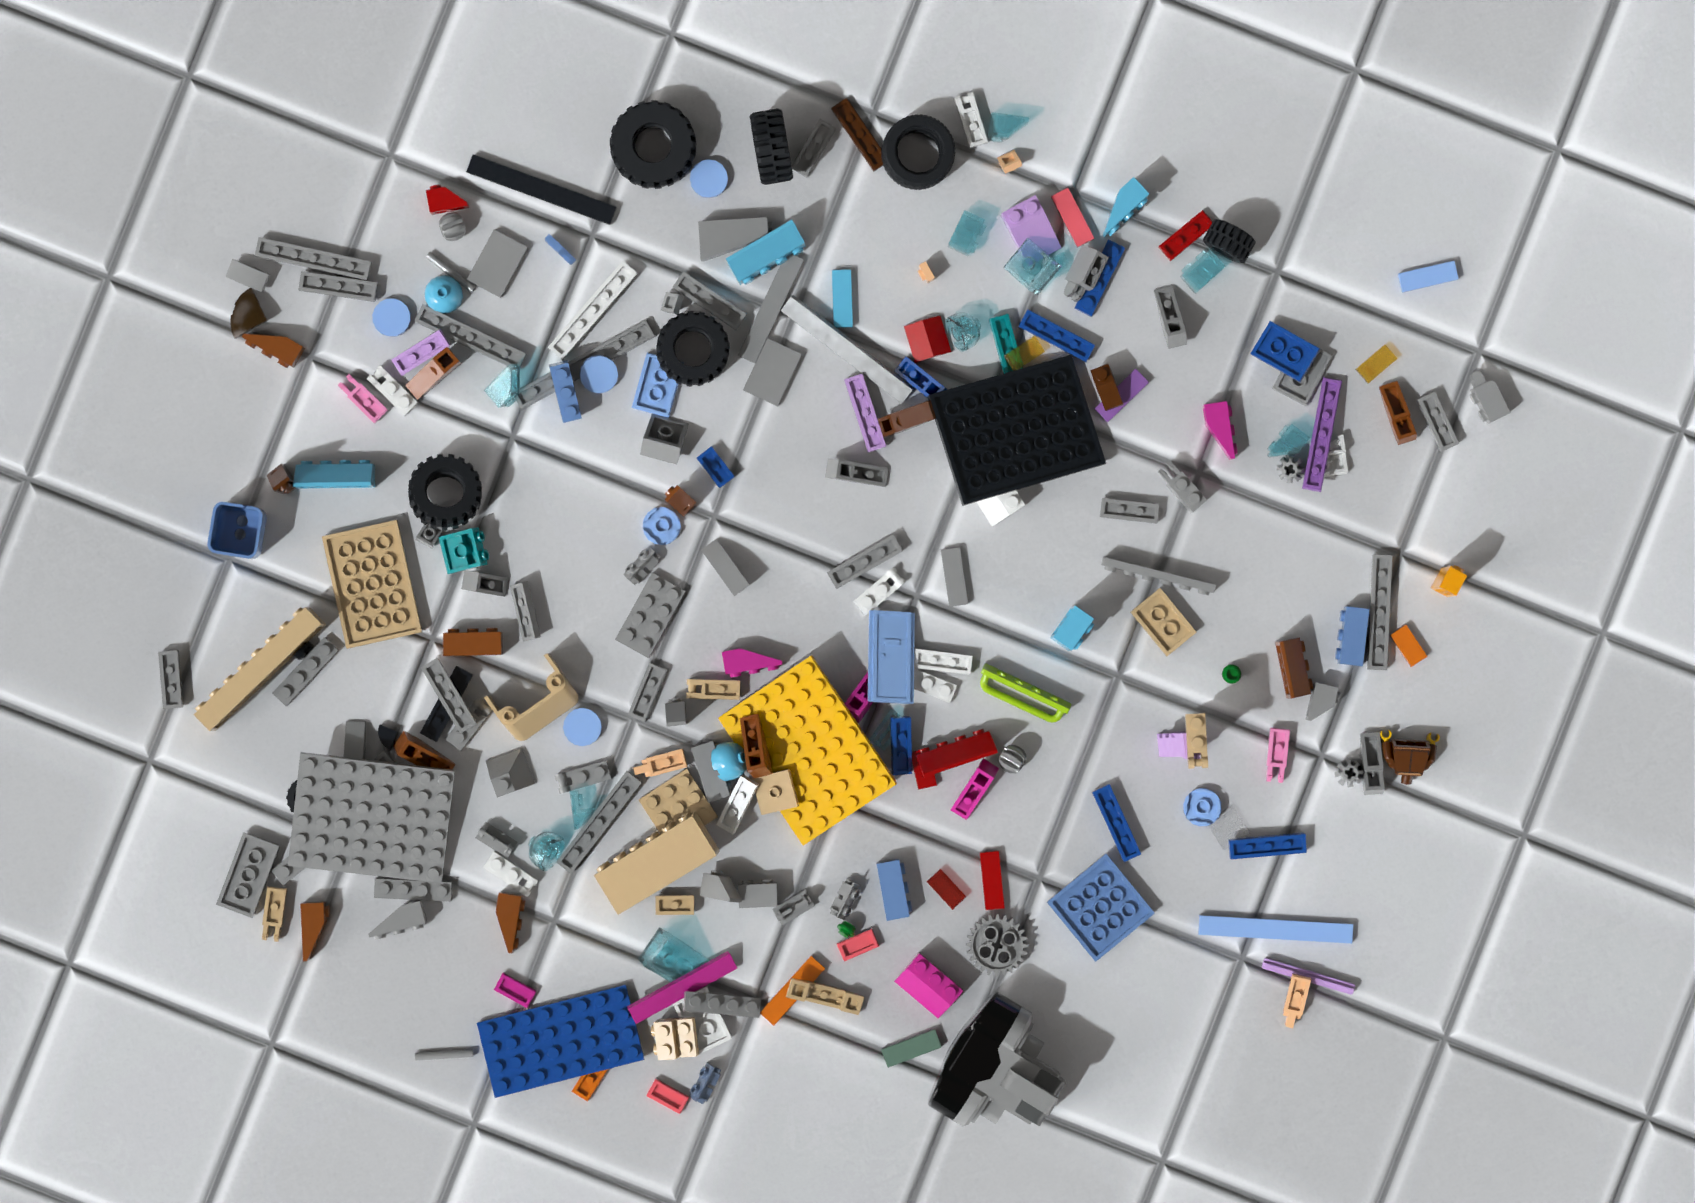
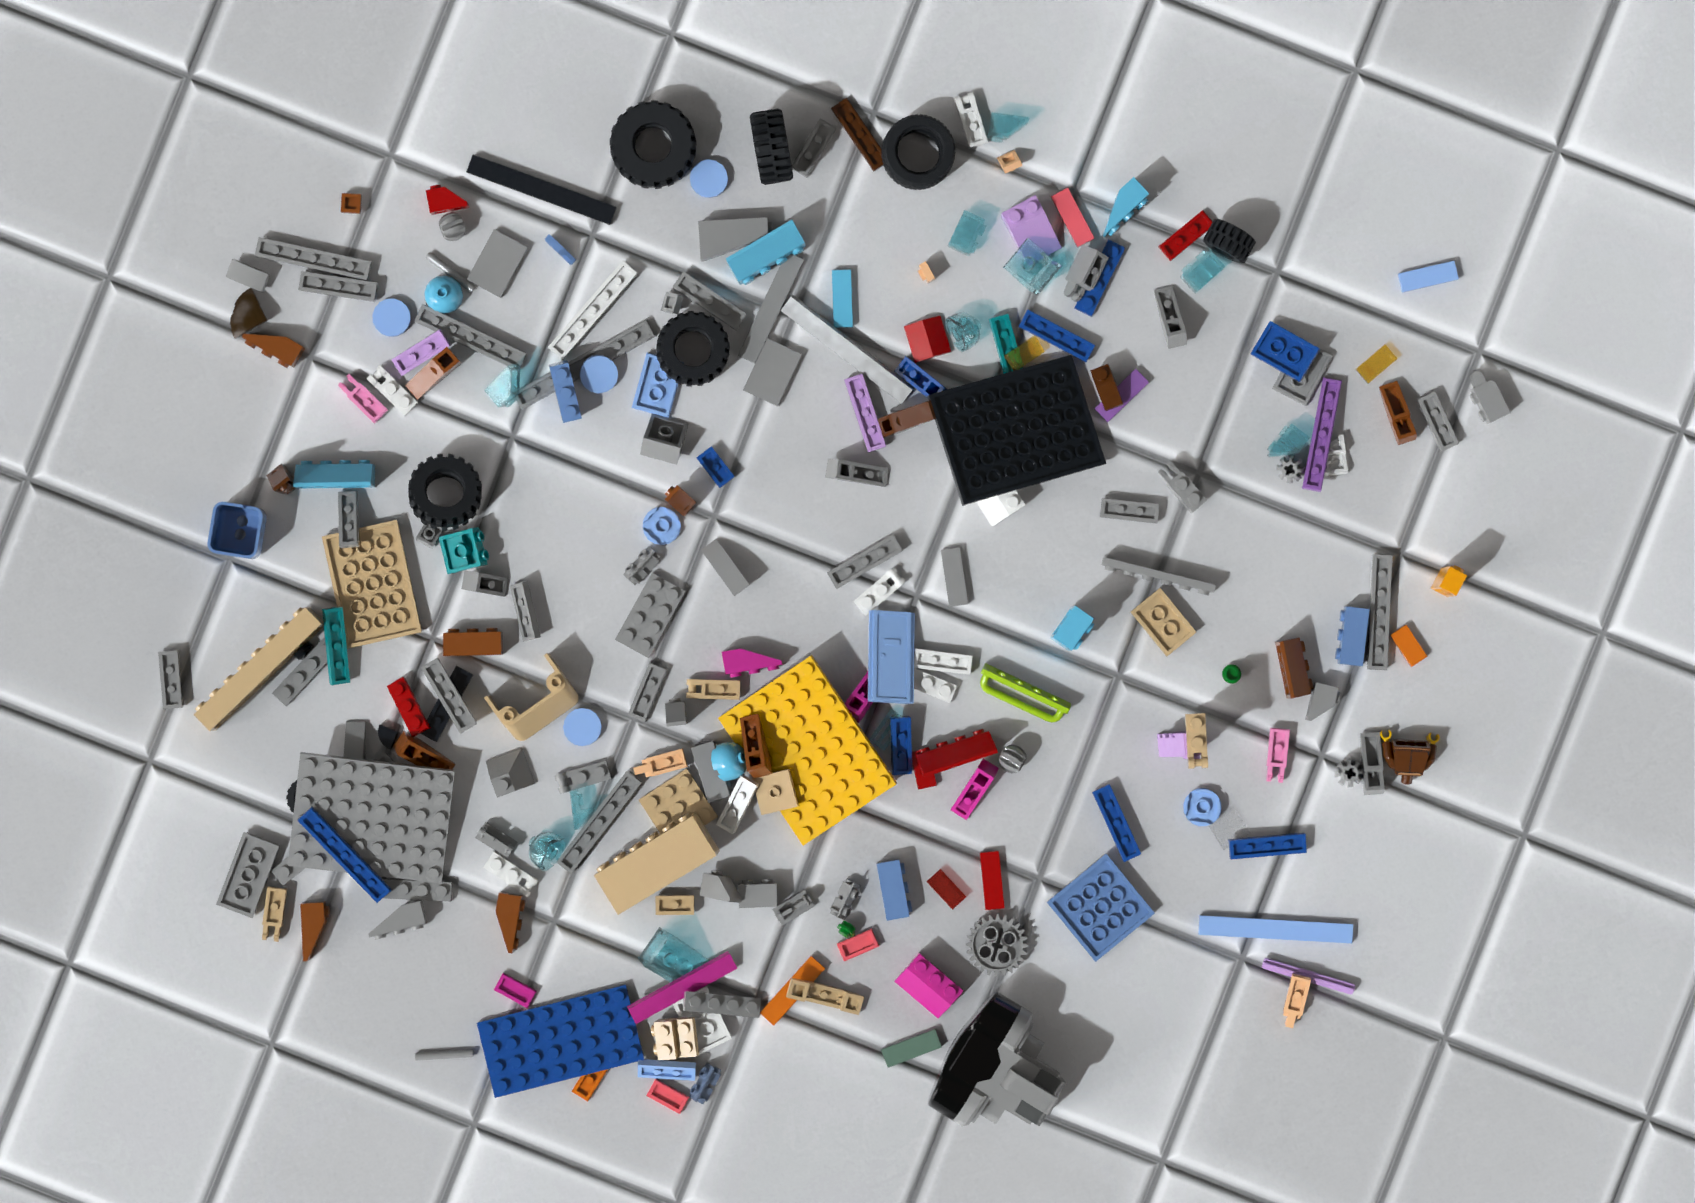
light grey plate [445,697,492,751] -> none
dark pink slope [1203,401,1238,460] -> none
none -> blue tile [297,807,392,903]
none -> teal plate [322,606,350,686]
none -> light grey tile [338,490,360,548]
none -> dark orange plate [341,193,362,214]
none -> red plate [387,677,430,737]
none -> light blue plate [638,1059,696,1081]

